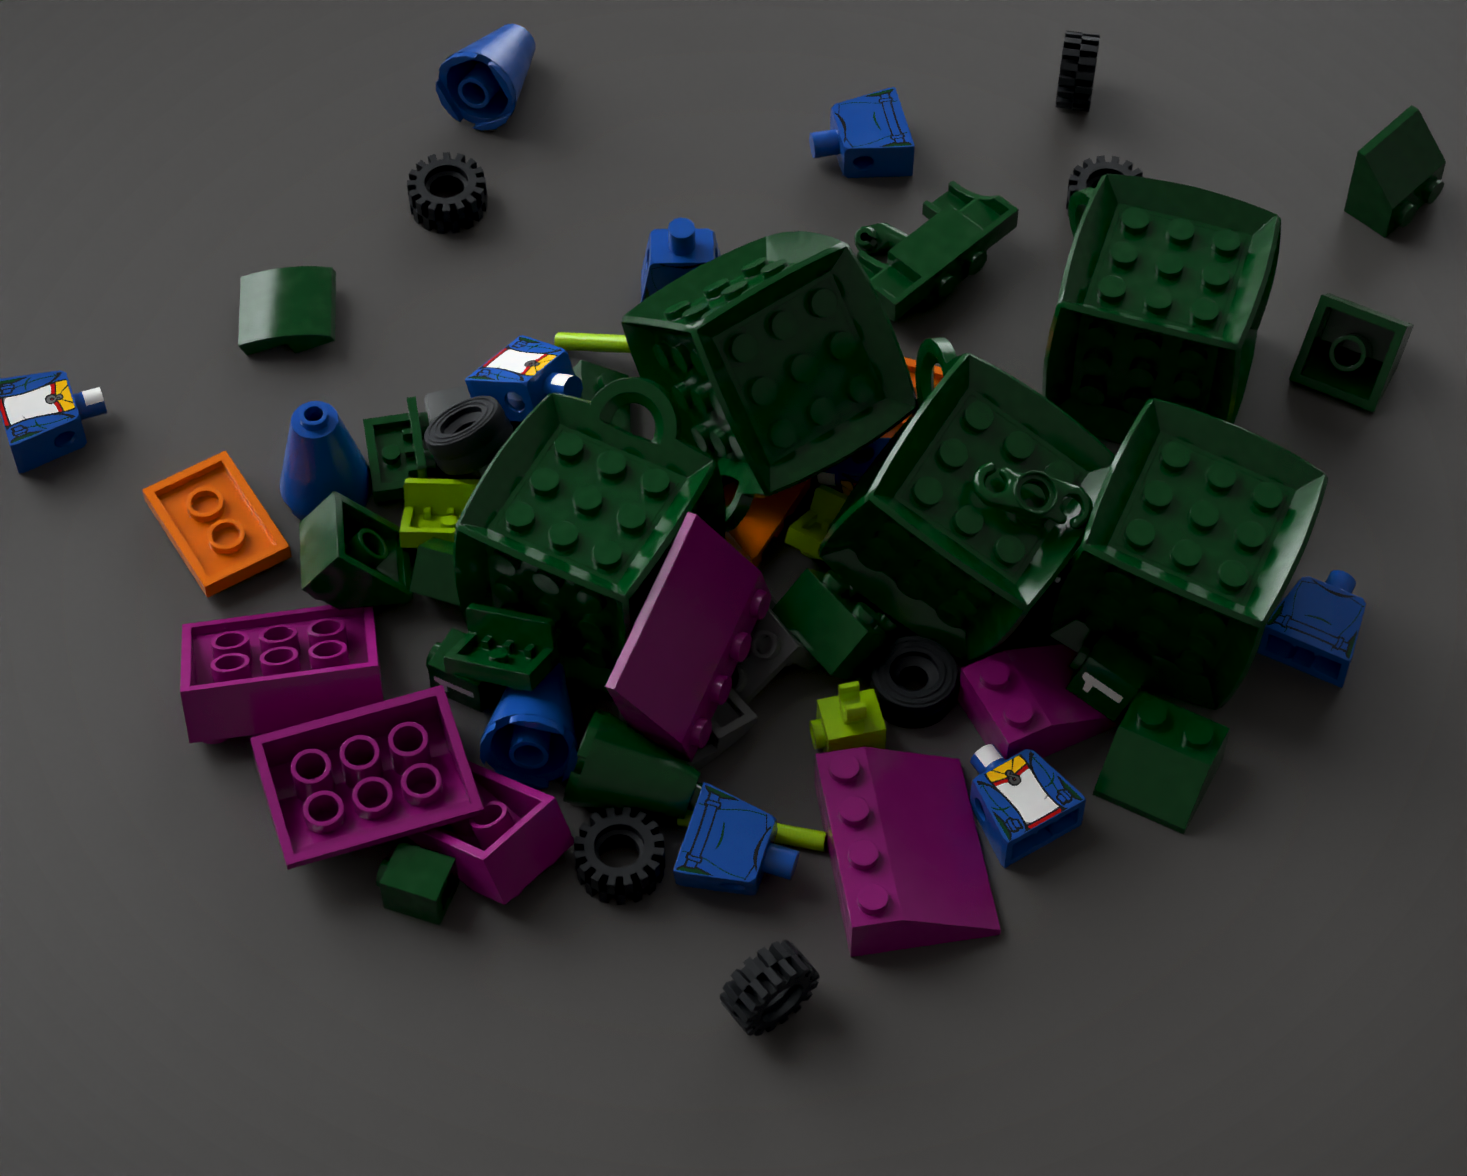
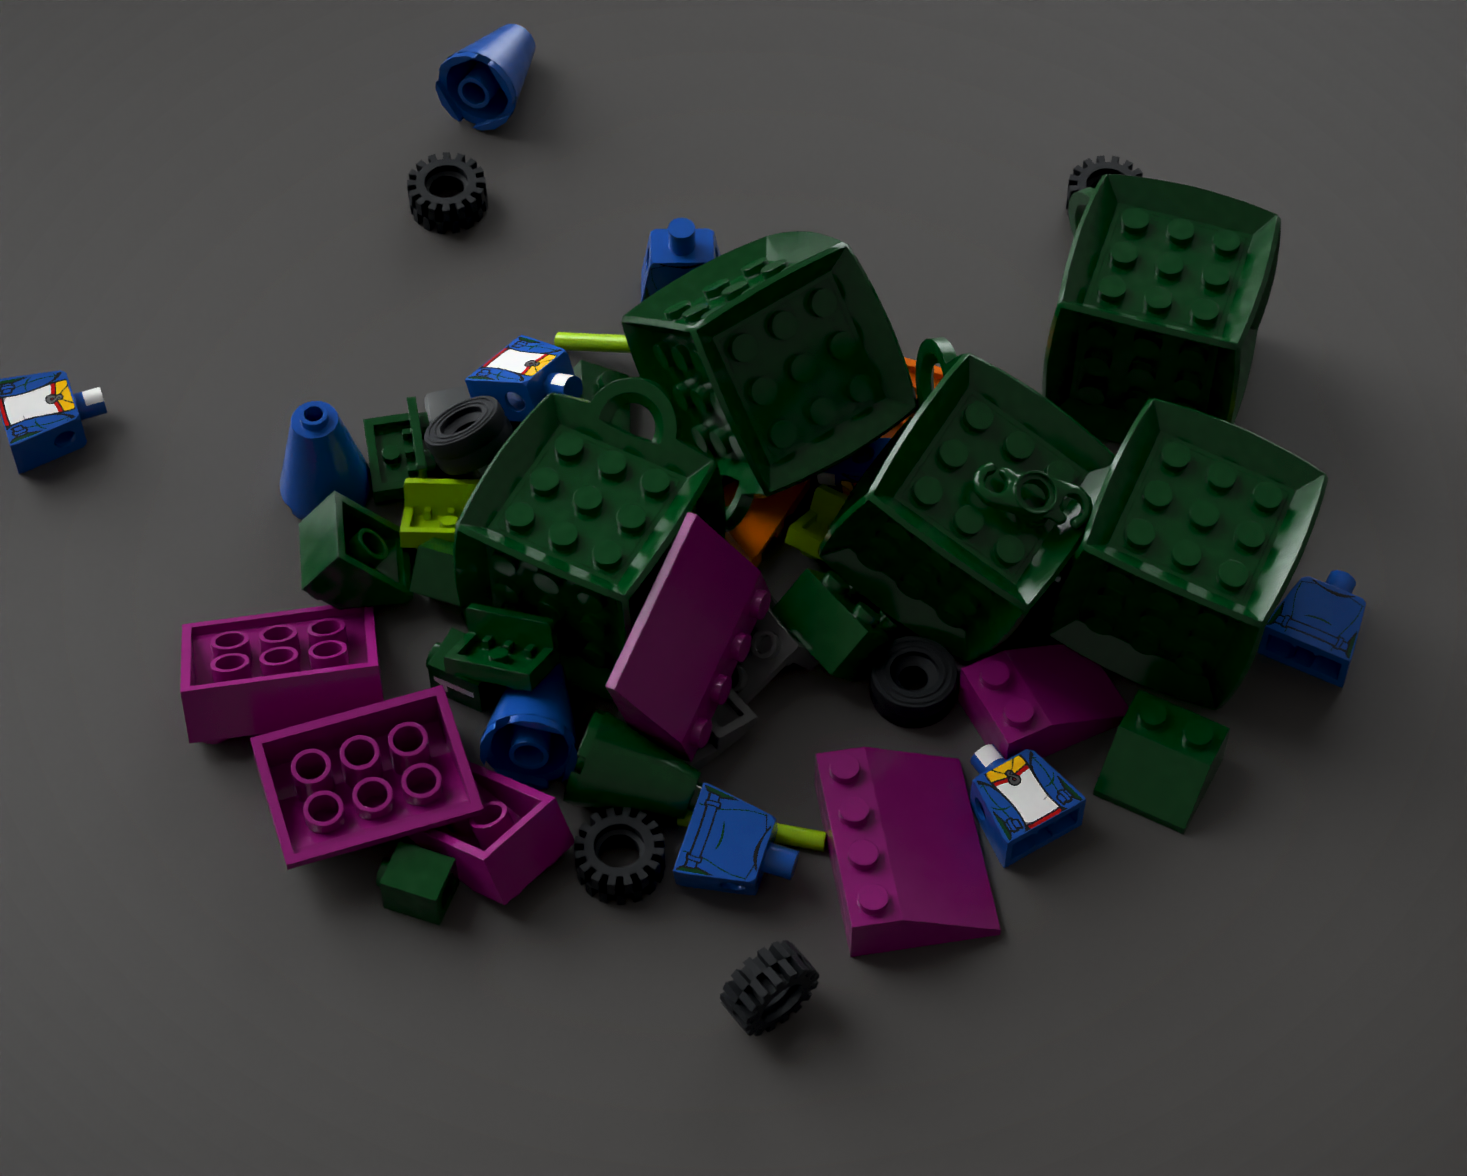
orange plate [142,450,292,598] -> none
dark green slope [238,266,336,356] -> none
blue torso [809,87,915,178] -> none
lime brick [809,681,886,752] -> none
dark green arm [854,223,909,255] -> none
dark green bracket [857,181,1019,322] -> none
black tyre [1055,31,1100,112] -> none
dark green brick [1065,632,1152,722] -> none
dark green slope [1289,293,1414,412] -> none
dark green slope [1344,105,1446,238] -> none

